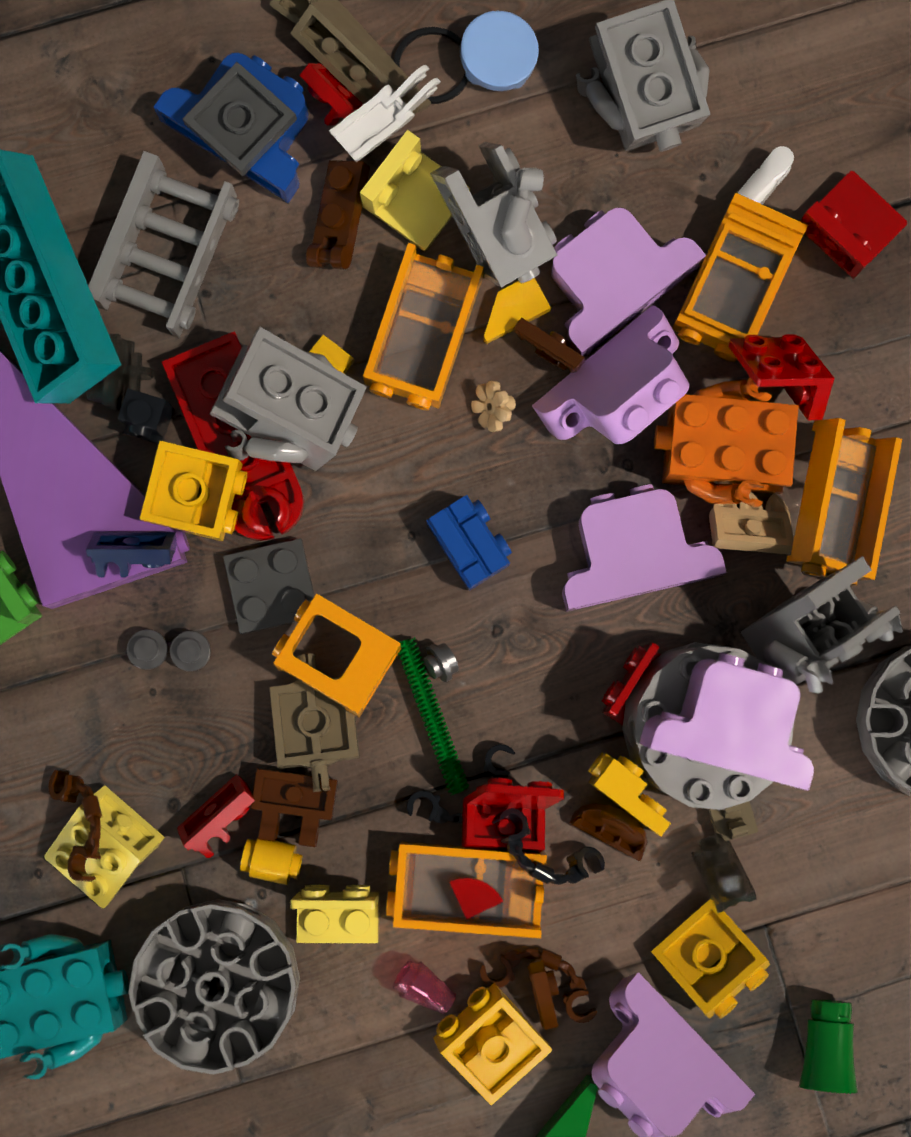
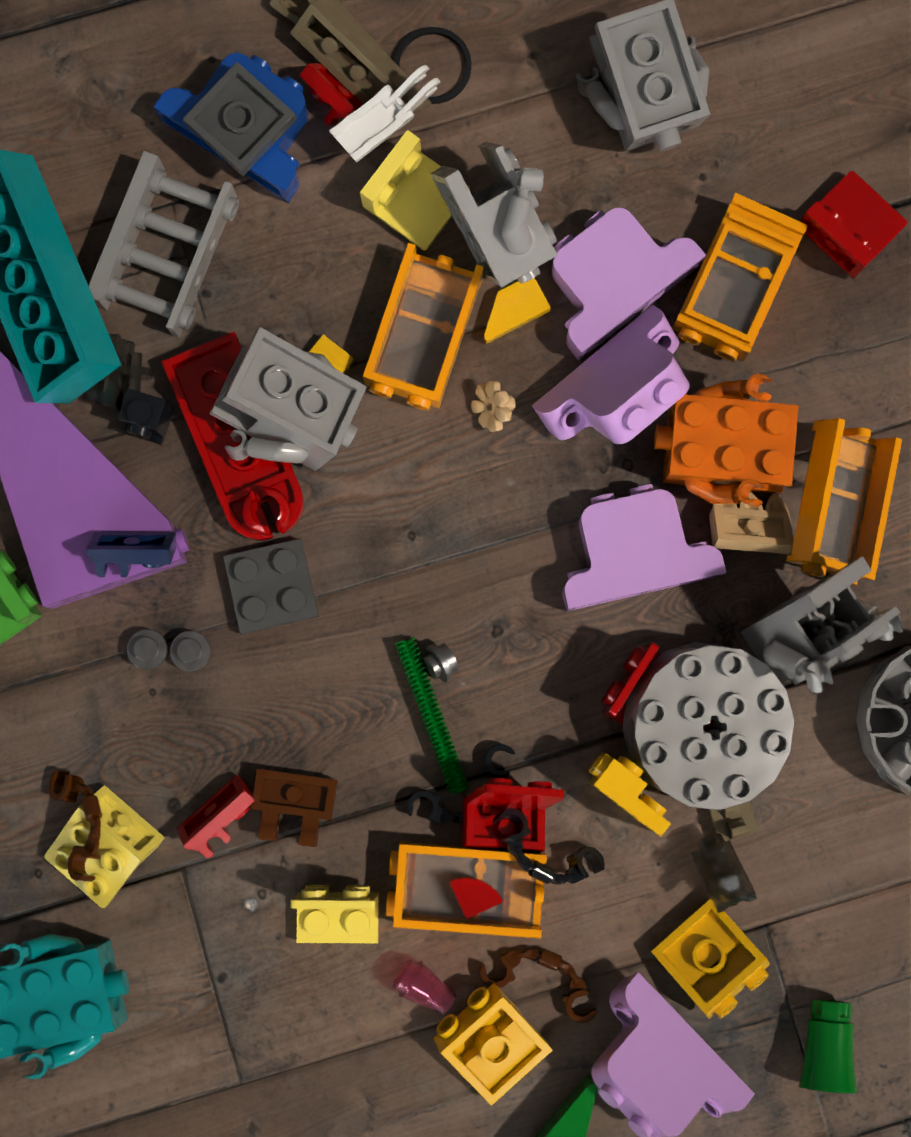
light grey brick [129,899,300,1074] -> none
yellow plate [139,441,247,541] -> none
yellow brick [240,839,303,885] -> none
dark tan plate [269,653,360,792] -> none
light orange window [272,593,401,718] -> none
reddish brown plate [306,160,370,269] -> none
blue brick [426,495,512,591] -> none
light blue tile [460,11,539,91] -> none
reddish brown plate [514,317,585,373] -> none
reddish brown plate [527,958,559,1030] -> none
reddish brown plate [569,803,648,862] -> none
lavender brick [639,652,814,791] -> none
red bracket [728,334,835,420] -> none
white bar [738,146,794,204] -> none

